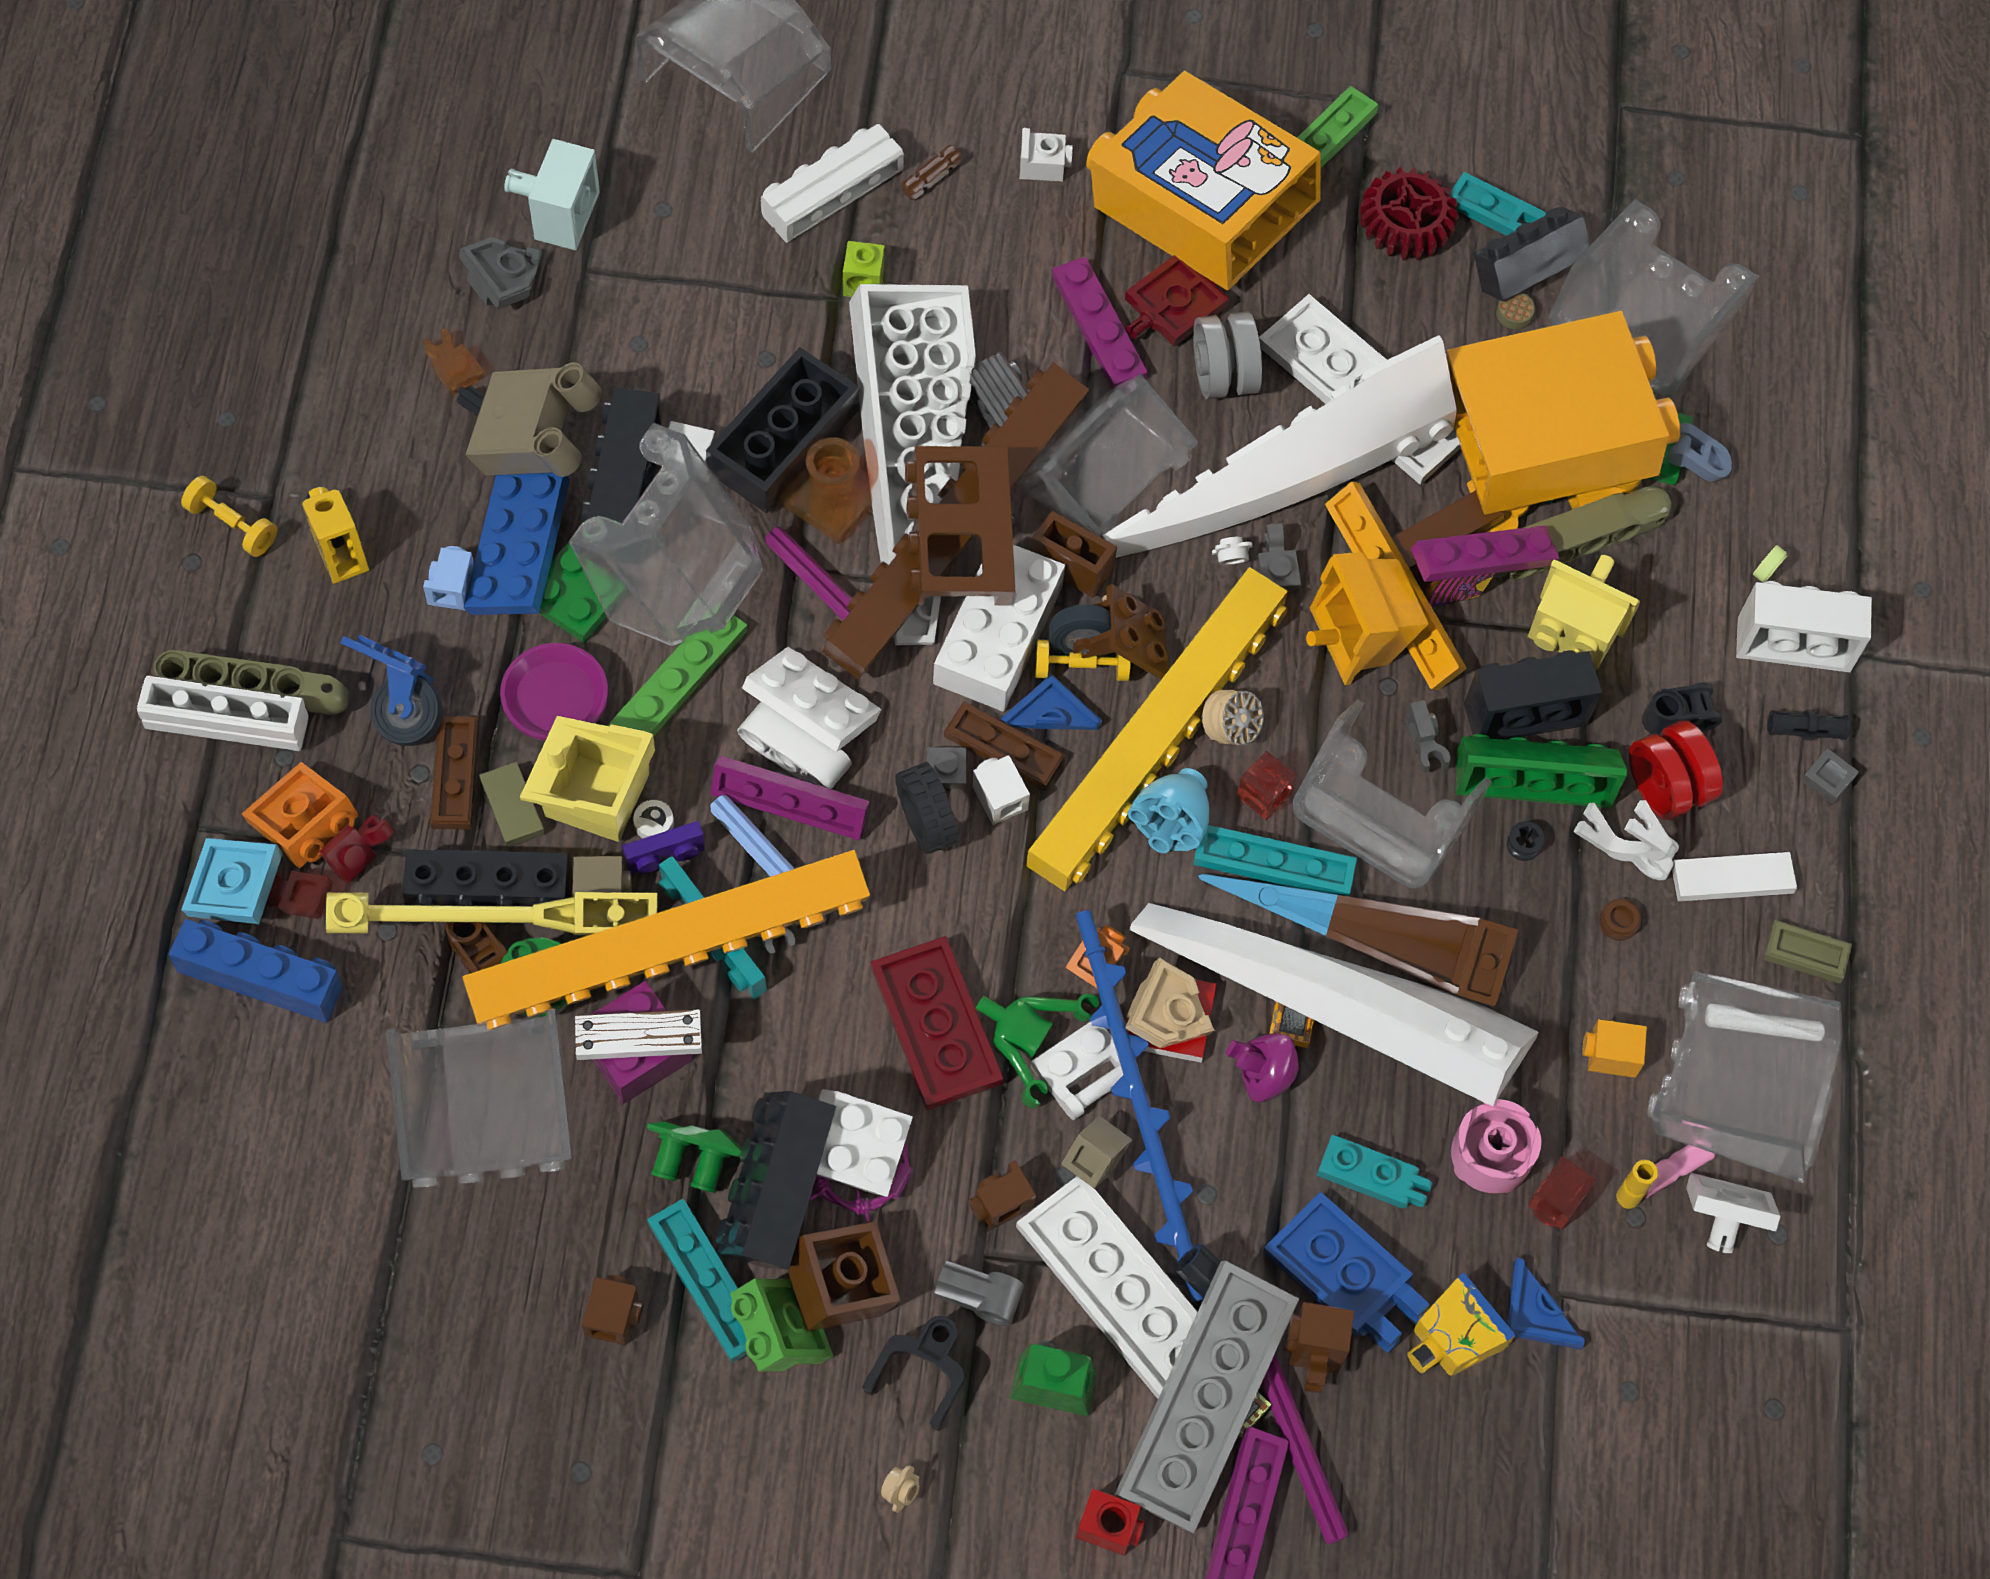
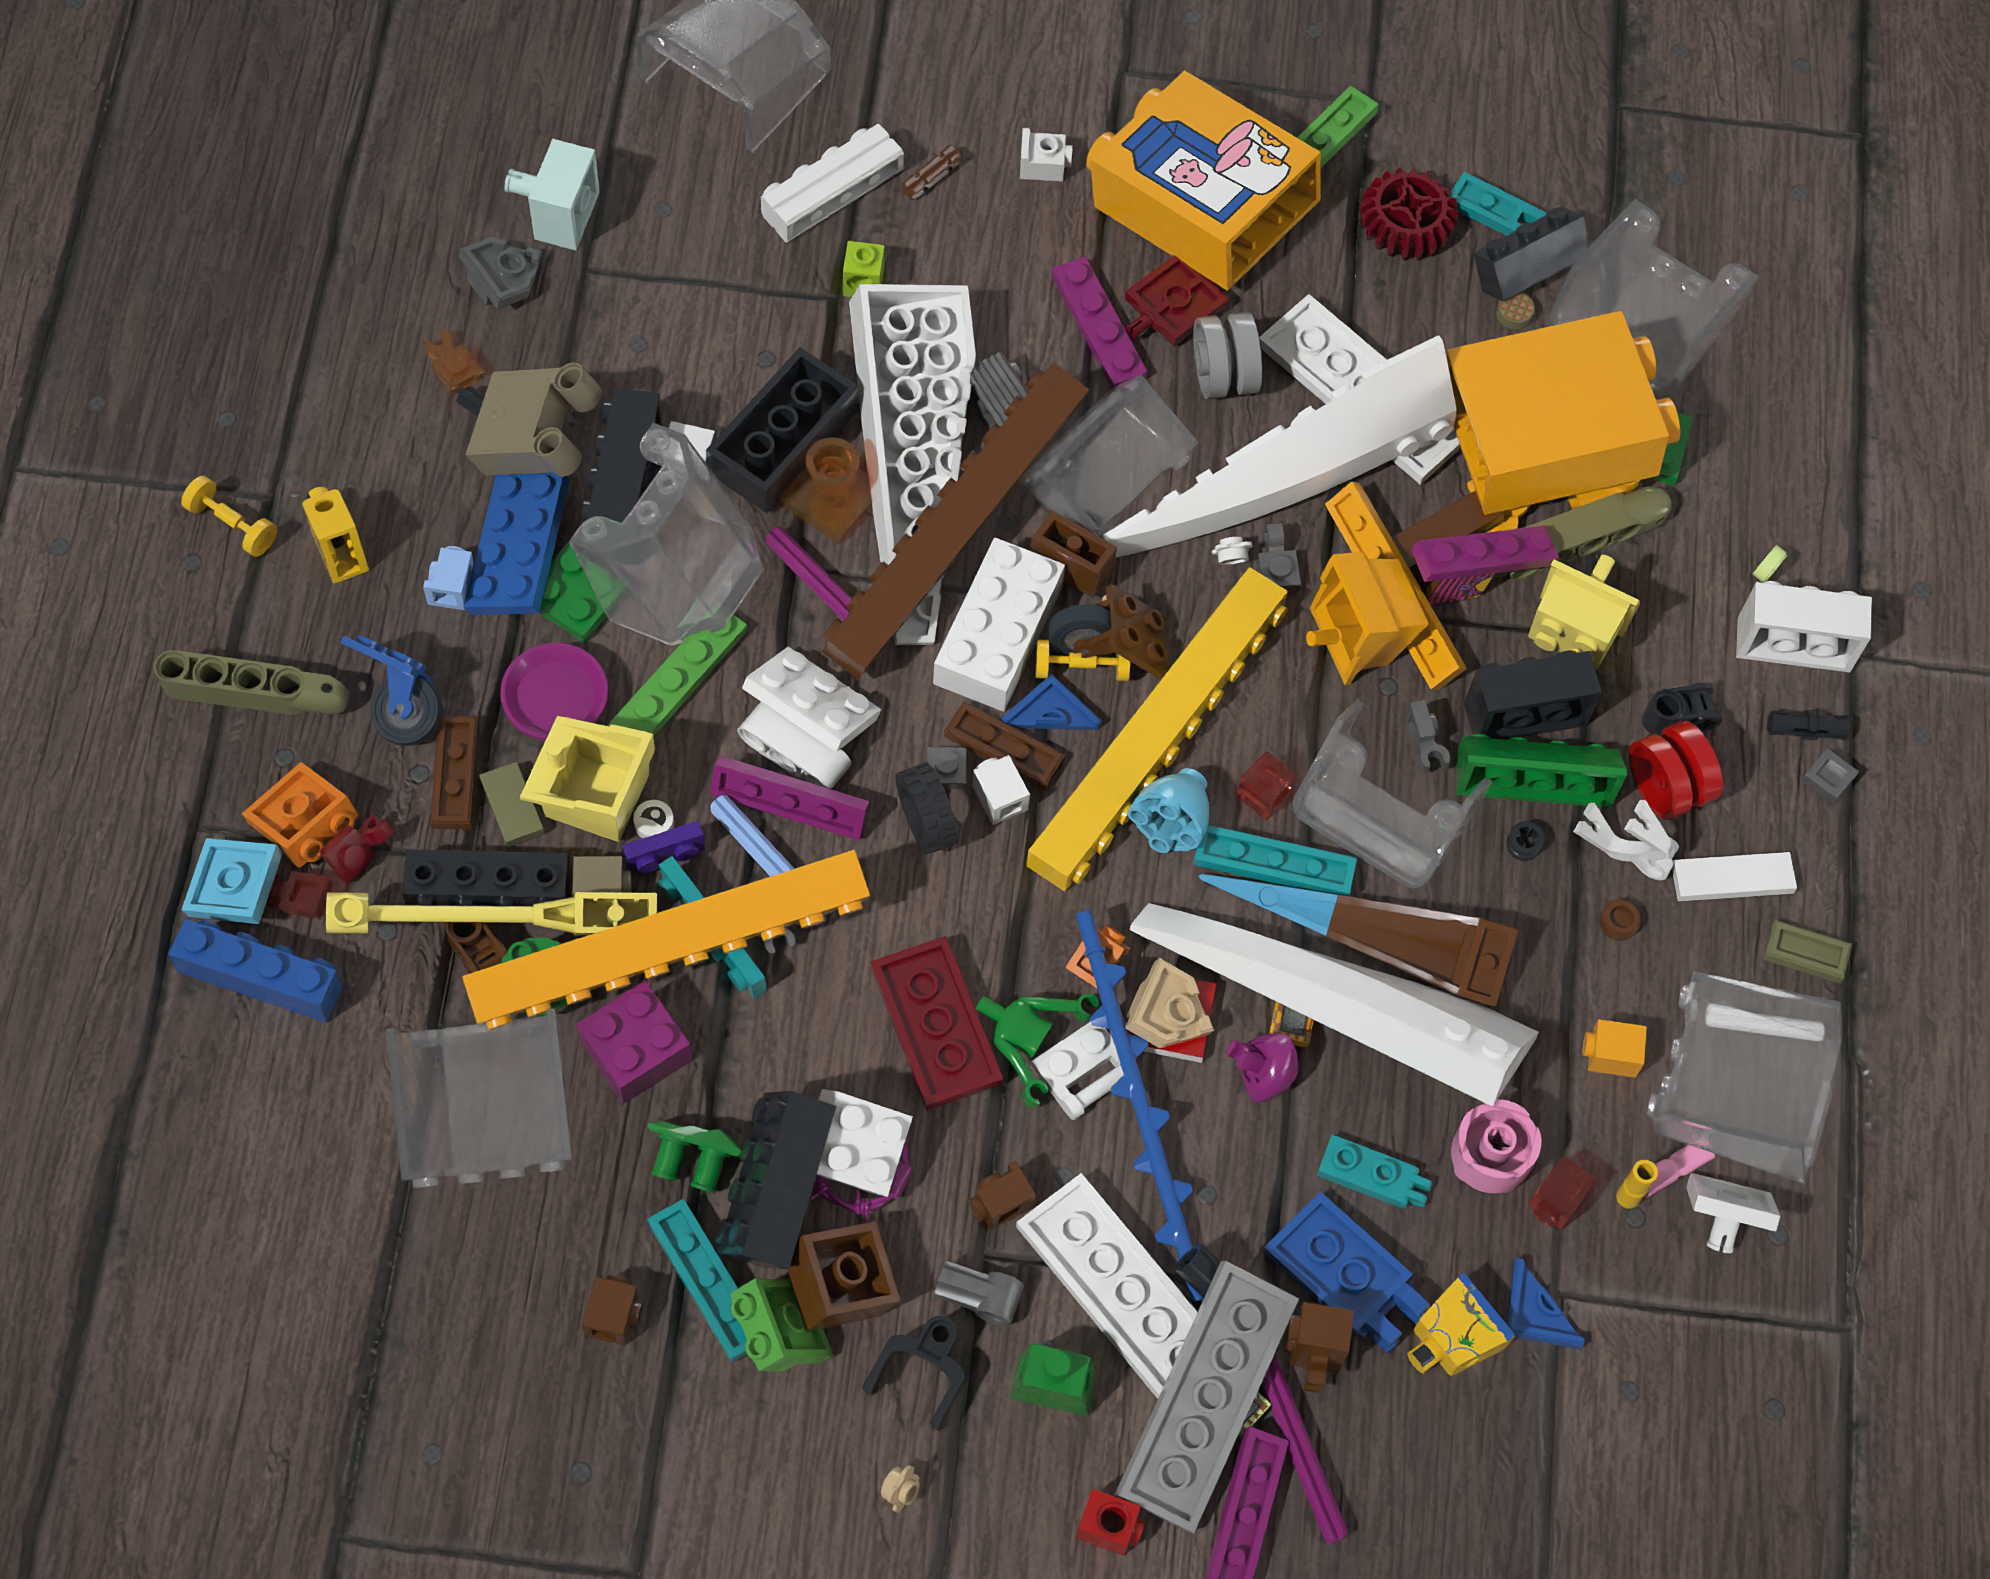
white brick [137,676,309,751] -> none
white tile [575,1010,702,1060] -> none
reddish brown window [905,446,1016,606] -> none
dark tan brick [1061,1116,1132,1189] -> none
tan wheel [1202,690,1264,745] -> none
sand blue plate [1668,423,1732,482] -> none

